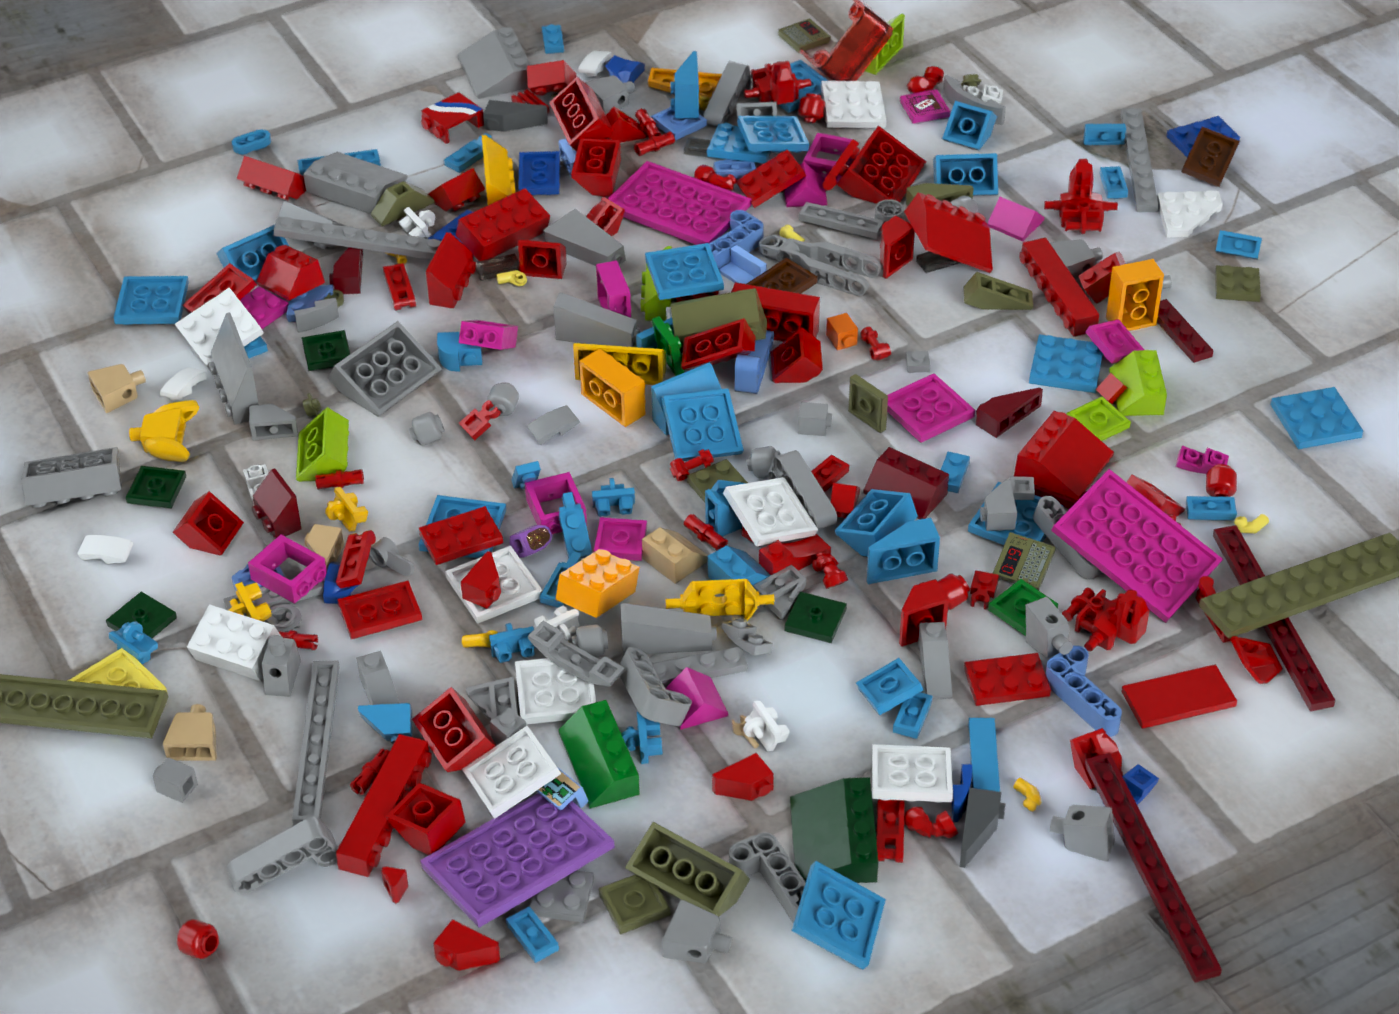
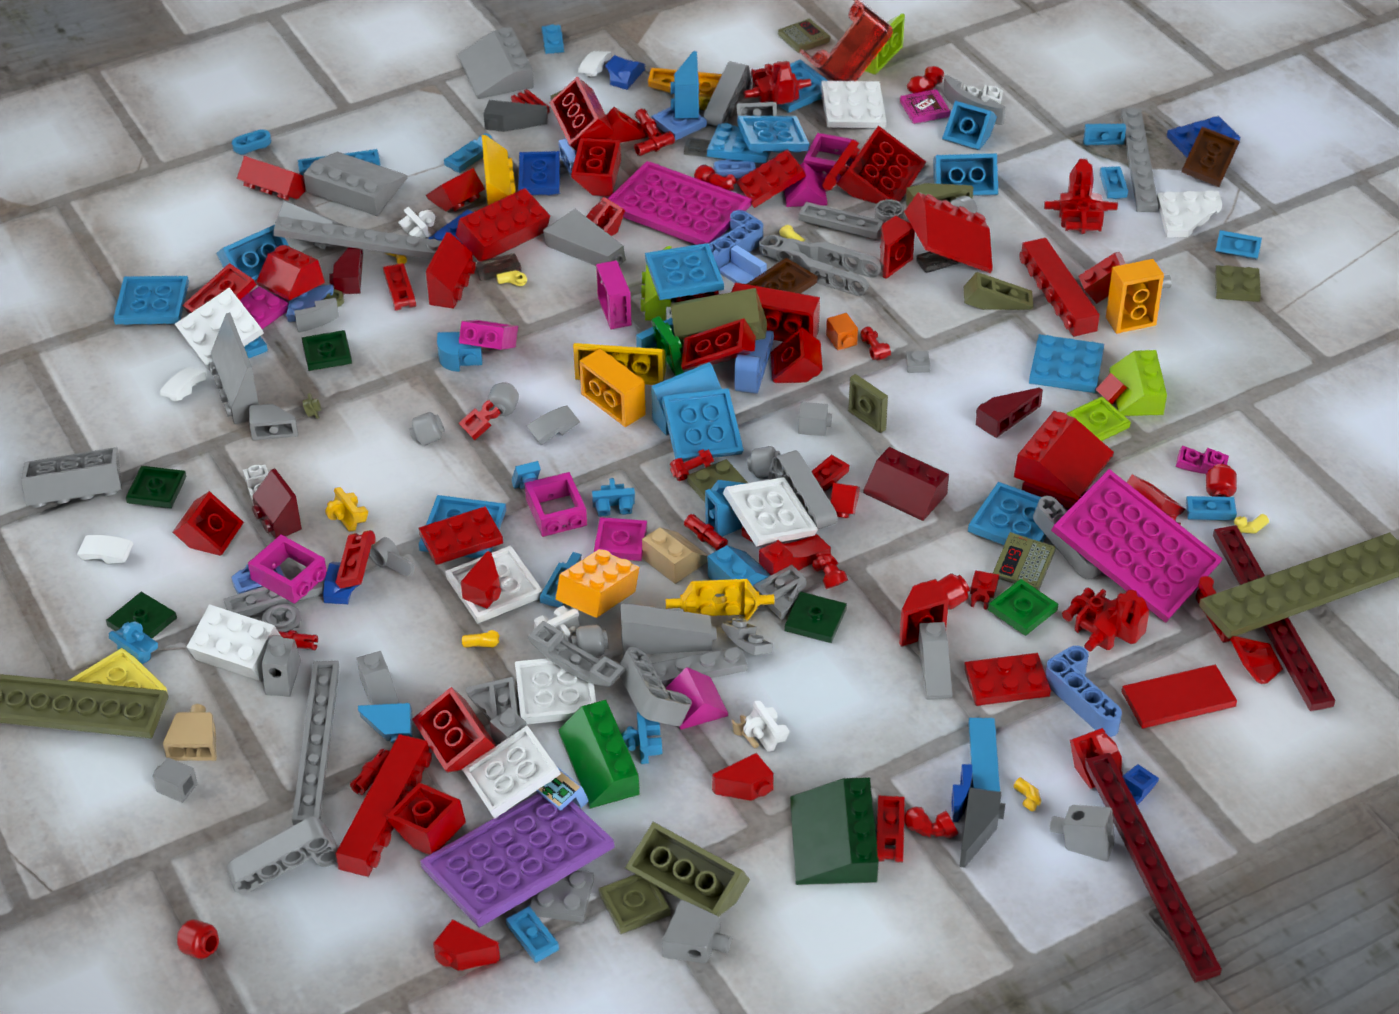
tan torso [87,364,146,413] -> none
yellow torso [129,400,199,462] -> none
yellow hips [228,582,272,622] -> none
lime slope [296,407,349,482] -> none
tan slope [305,524,344,570] -> none
red pin [315,469,364,490] -> none
light grey slope [328,321,442,417] -> none
red plate [337,580,422,639] -> none
olive slope [371,181,434,226] -> none
red slope [381,866,408,904] -> none
red panel [421,92,484,144] -> none
dark azure hips [489,623,536,663] -> none
medium lavender rock [509,525,552,558] -> none
red slope [518,240,567,279] -> none
red slope [527,60,576,96] -> none
light grey slope [554,293,640,347] -> none
dark azure hinge [559,492,593,559] -> none
light grey torso [585,76,635,115] -> none
light grey beam [729,832,806,923] -> none
dark azure plate [792,861,886,970] -> none
red head [798,93,825,124] -> none
dark azure slope [835,489,918,557] -> none
dark azure plate [856,658,923,715] -> none
dark azure slope [867,518,940,584] -> none
white plate [872,744,953,803] -> none
dark pink plate [887,373,976,443] -> none
dark azure plate [893,692,933,739] -> none
dark azure plate [941,452,970,493] -> none
olive plate [961,74,982,88] -> none
light grey slope [980,479,1017,531] -> none
dark pink slope [987,197,1045,241] -> none
light grey plate [1010,476,1035,500] -> none
light grey torso [1026,597,1073,657] -> none
light grey torso [1050,239,1103,280] -> none
dark pink plate [1086,319,1144,364] -> none
dark red plate [1157,299,1214,363] -> none
dark azure plate [1271,387,1363,449] -> none

